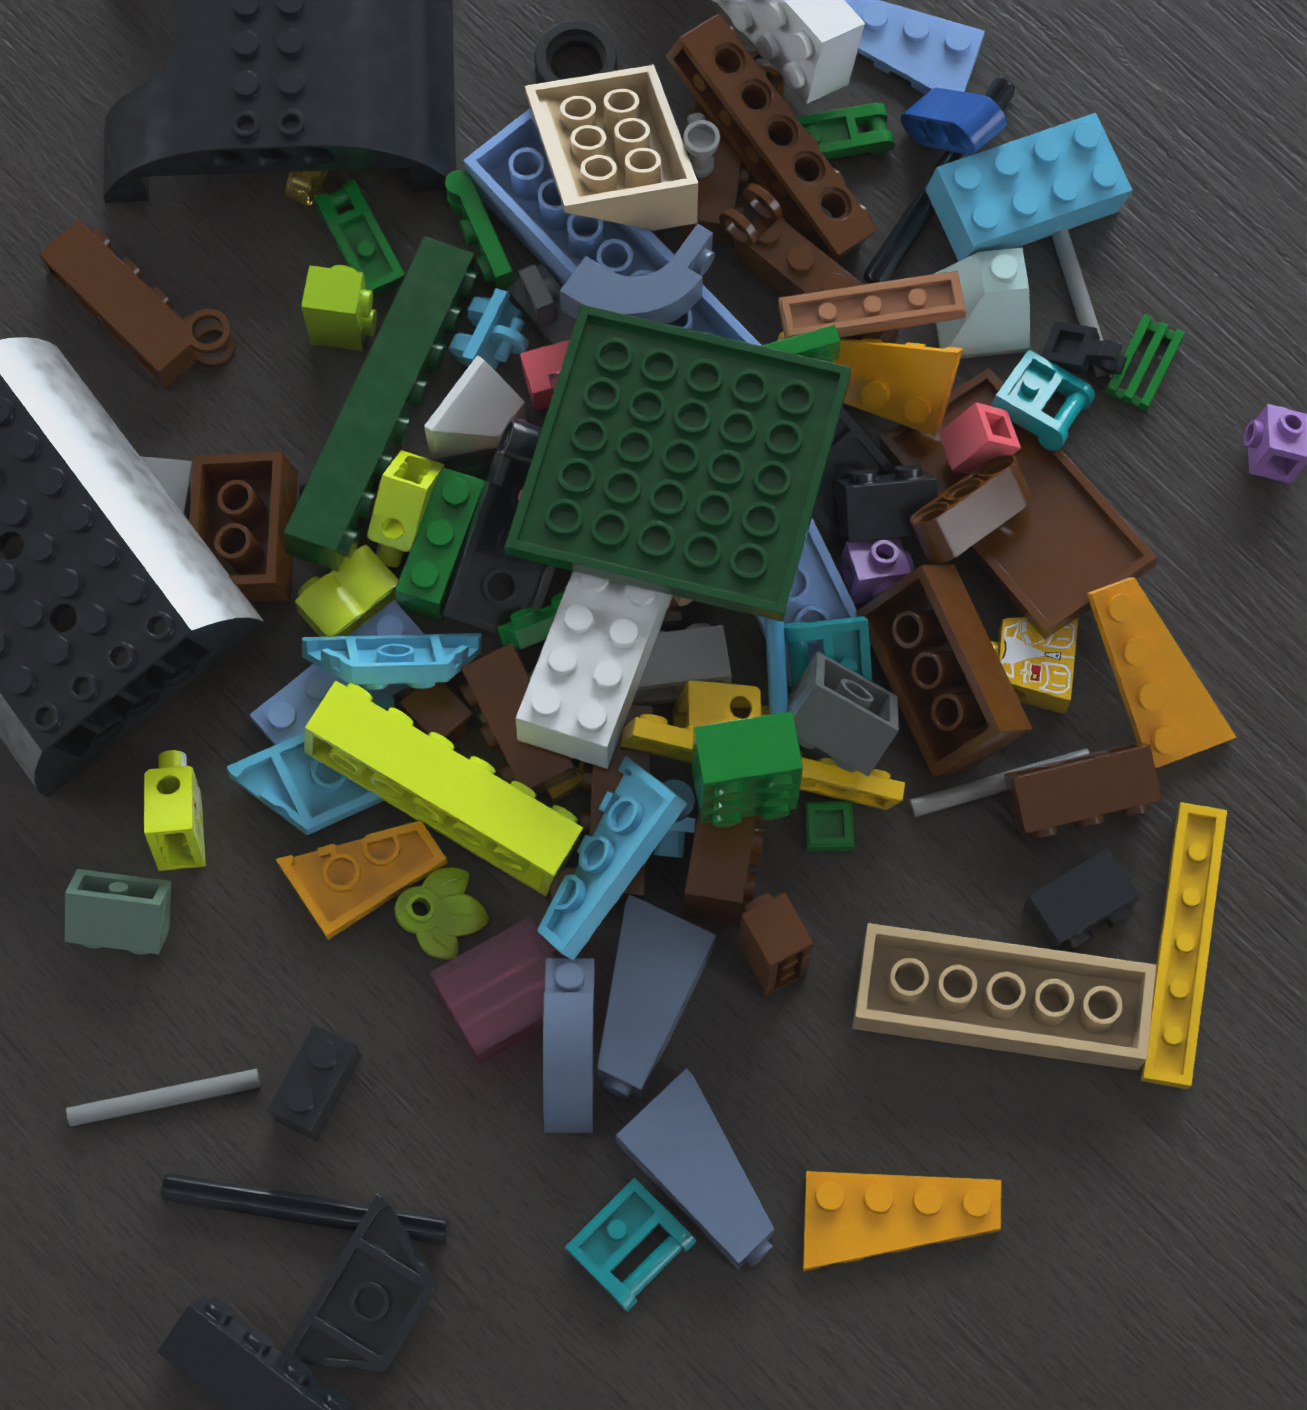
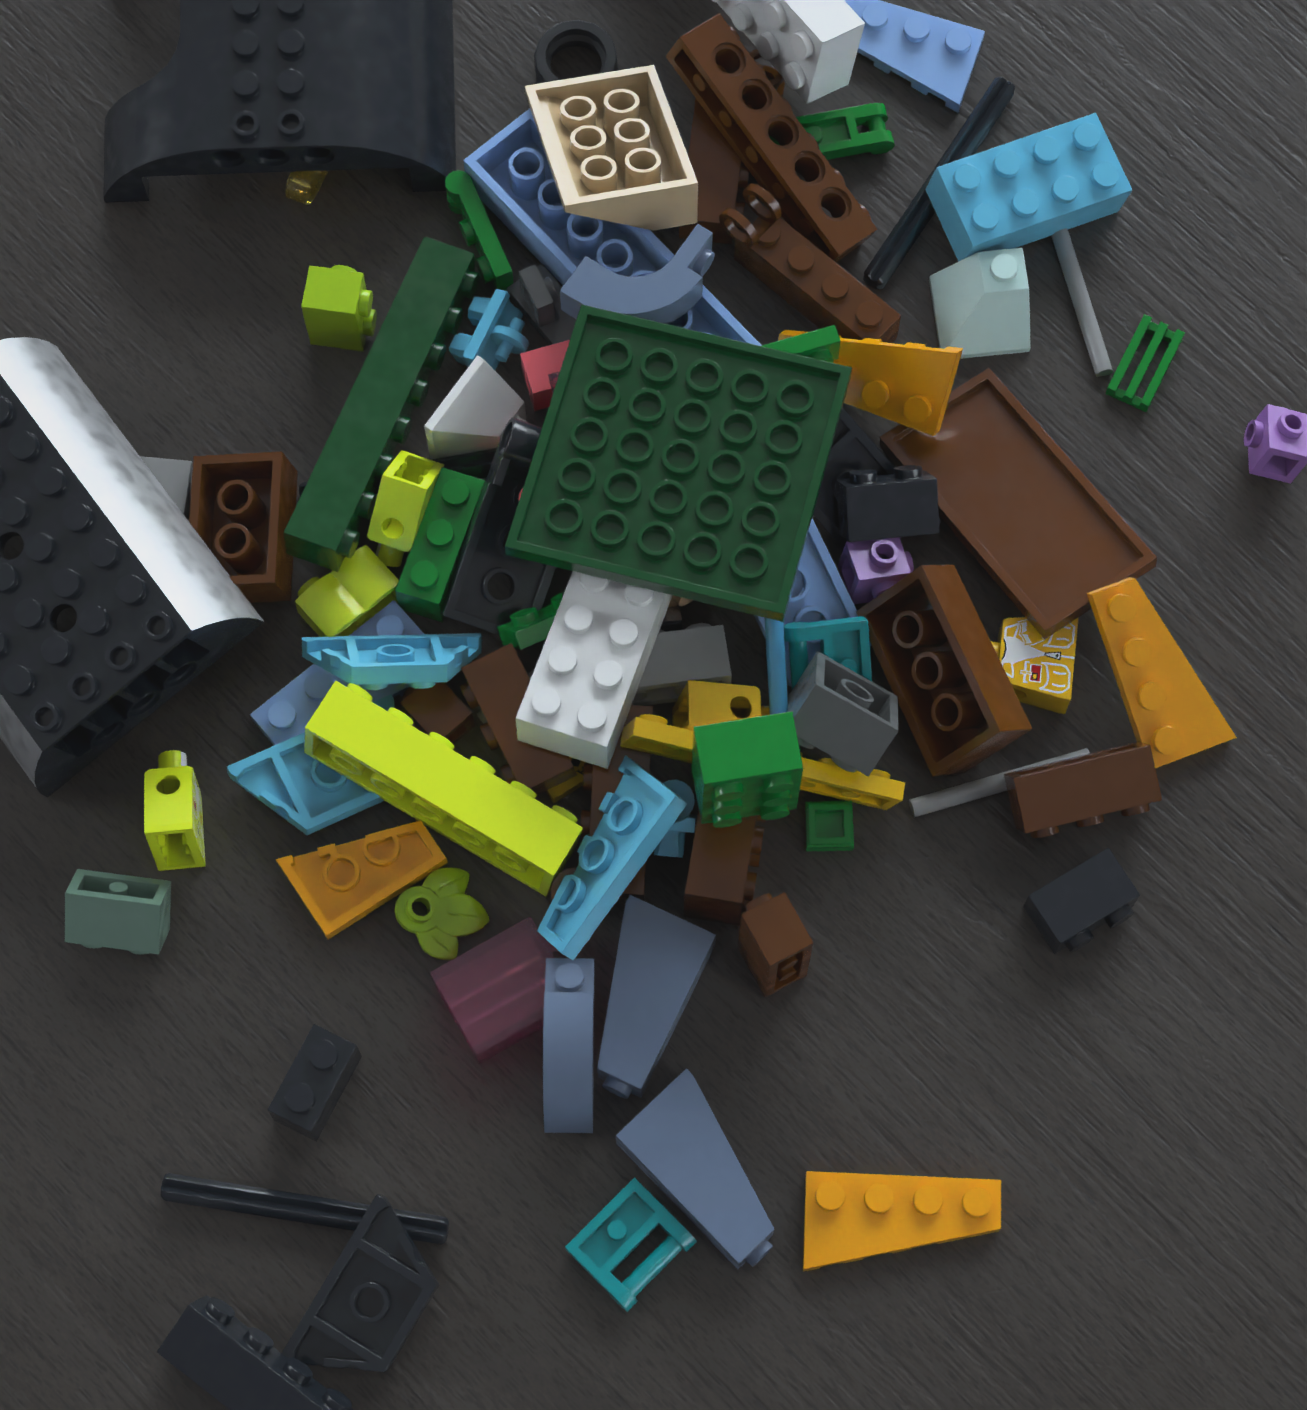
reddish brown hinge [39,220,236,390] -> none
light grey bar [66,1069,261,1127] -> none
green plate [313,179,405,298] -> none
light grey piece [683,113,720,178] -> none
nougat tile [778,271,966,339] -> none
tan brick [852,923,1156,1071] -> none
blue beam [900,87,1007,155] -> none
reddish brown beam [910,455,1033,564] -> none
coral brick [939,402,1021,475] -> none
teal plate [991,349,1095,451] -> none
black plate [1041,321,1127,375] -> none
yellow plate [1140,802,1227,1090] -> none

